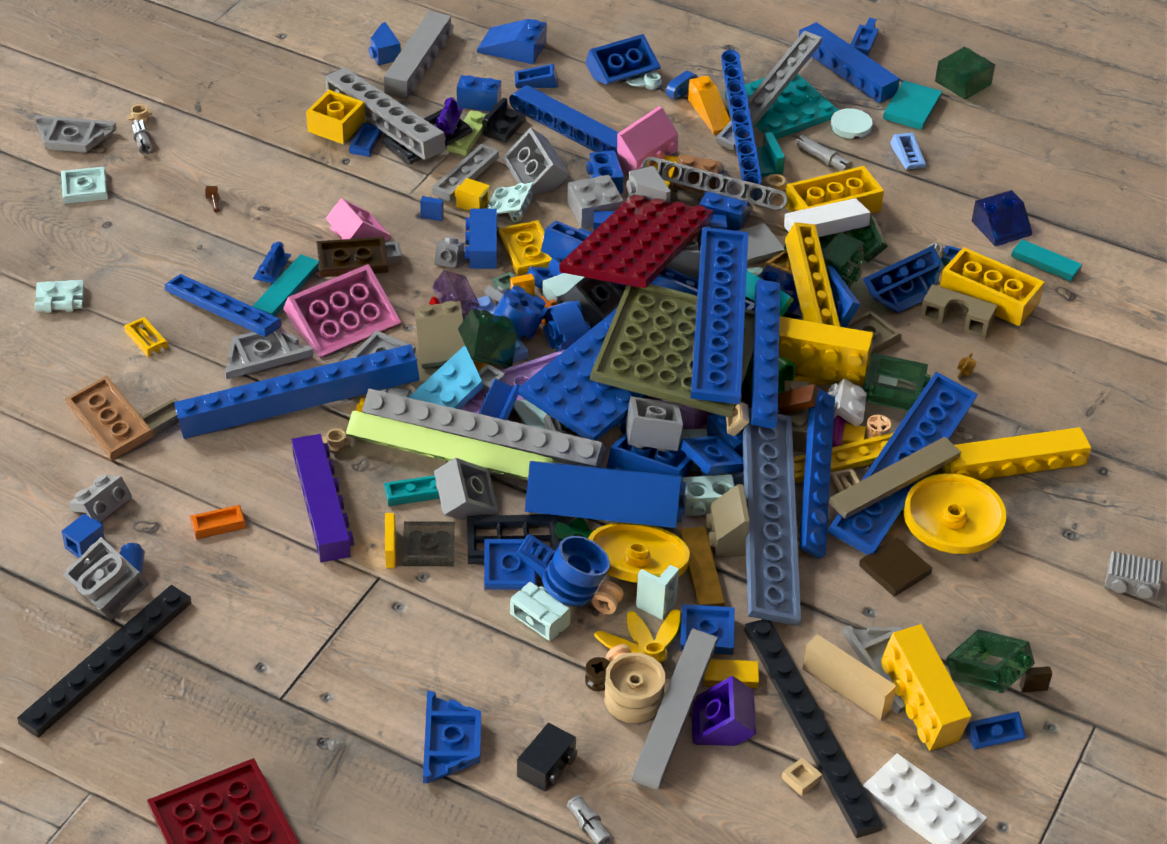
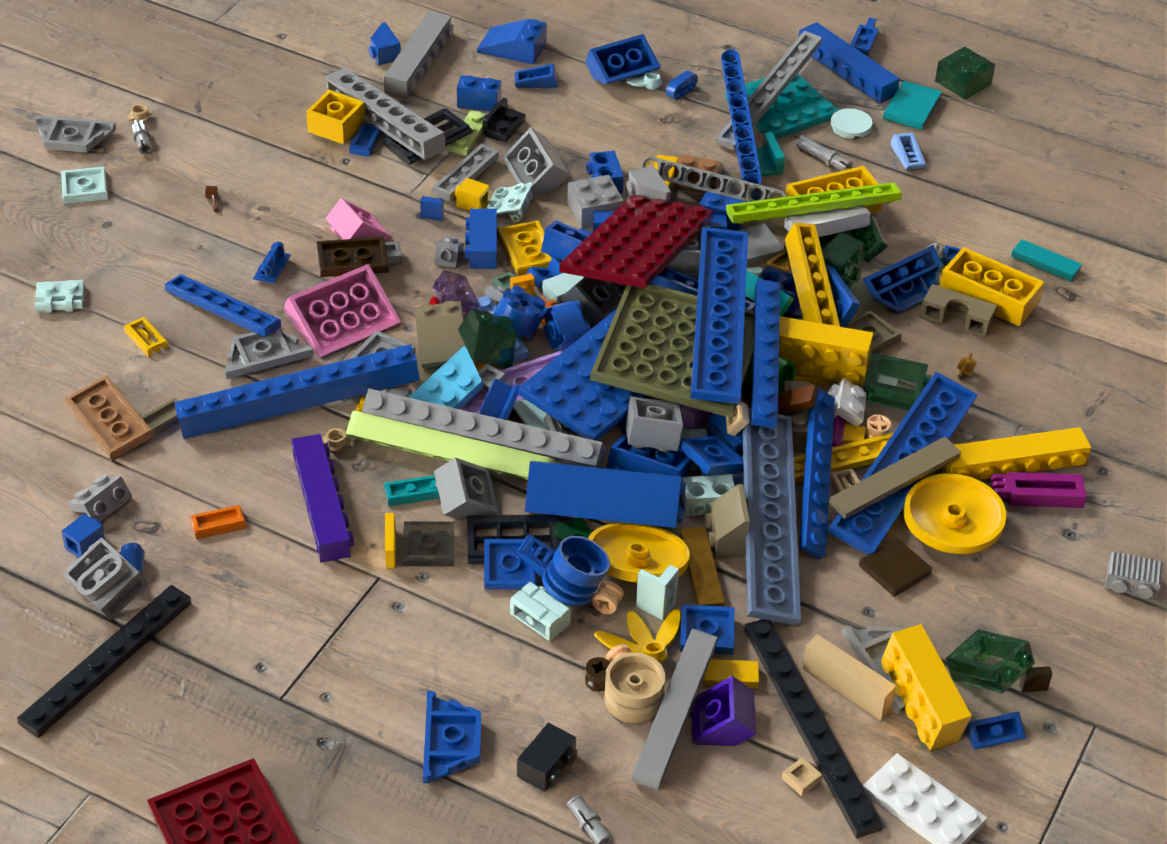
teal tile [252,254,319,317] -> none
dark purple hinge [435,97,464,135] -> none
blue beam [509,85,619,156] -> none
bright pink slope [617,106,678,175] -> none
light orange slope [688,76,730,135] -> none
tan tile [765,174,787,191] -> none
clear blue slope [971,190,1032,247] -> none
none -> lime plate [726,182,902,224]
none -> magenta hinge [991,472,1087,508]

